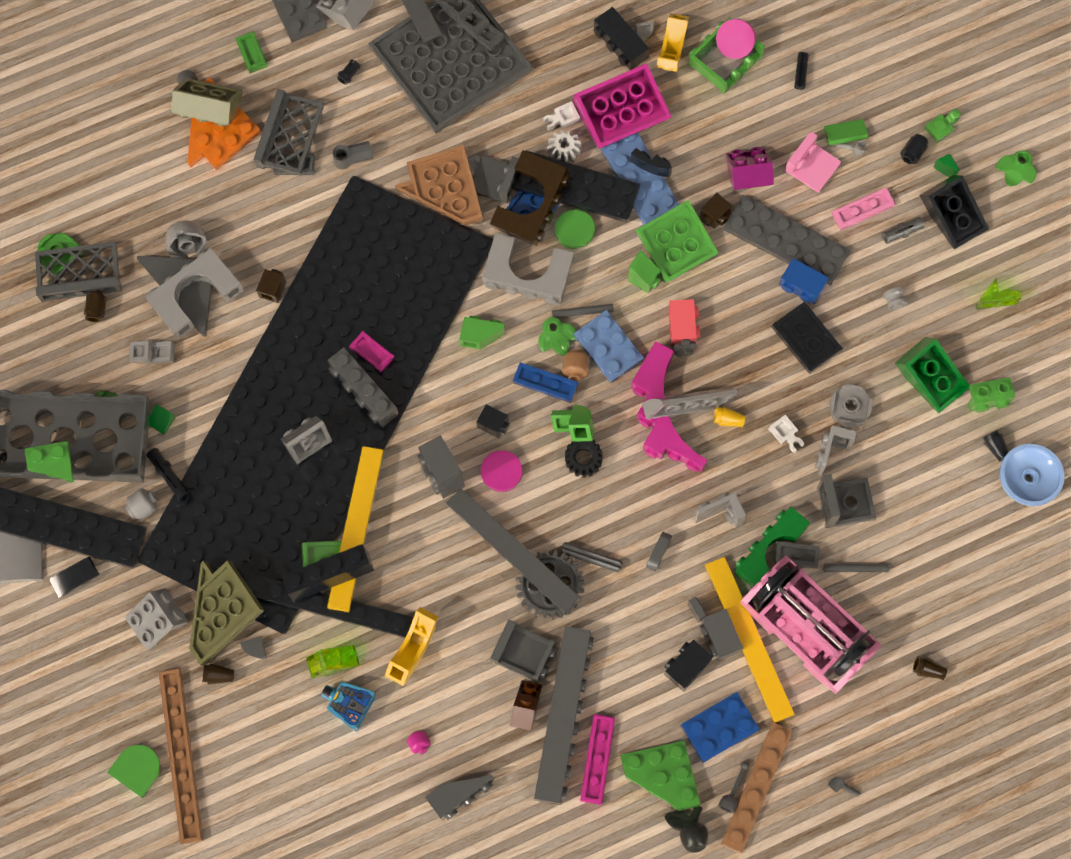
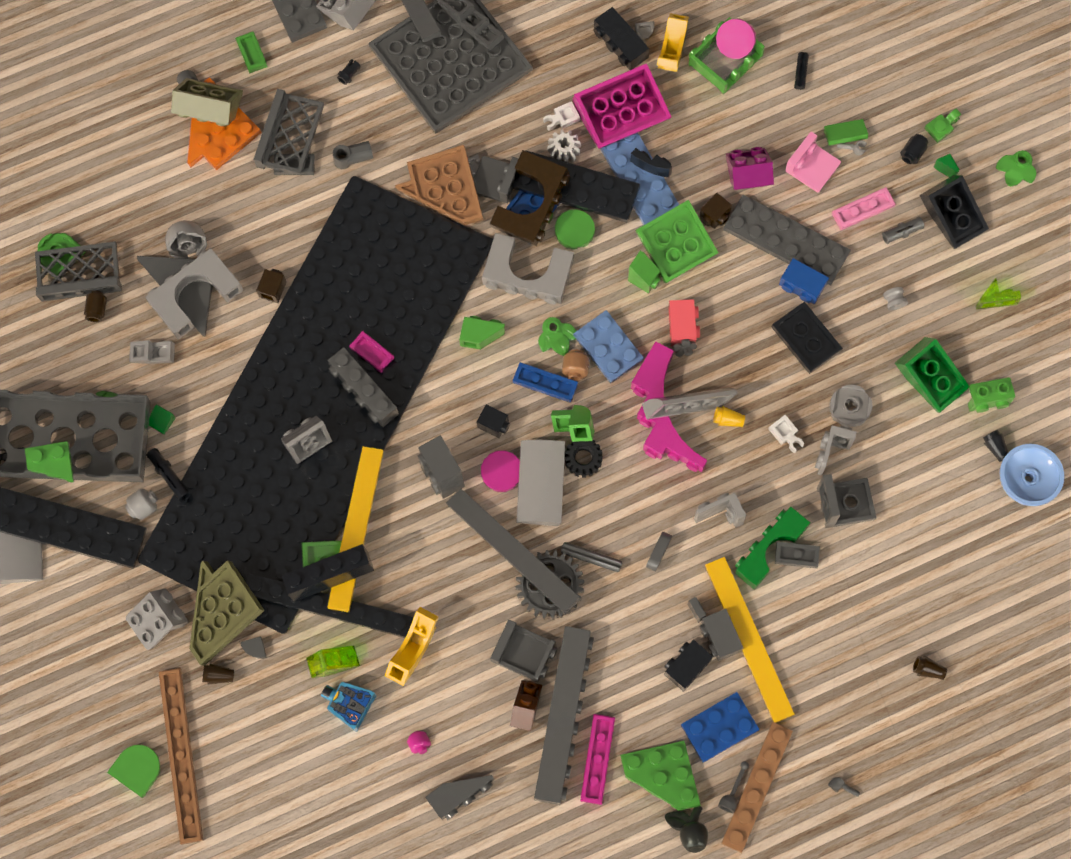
black slope [49,557,100,597] -> none
dark grey bar [552,304,614,318] -> none
bright pink piece [740,555,882,694] -> none
dark grey bar [824,564,889,572] -> none
none -> light grey slope [516,440,565,527]

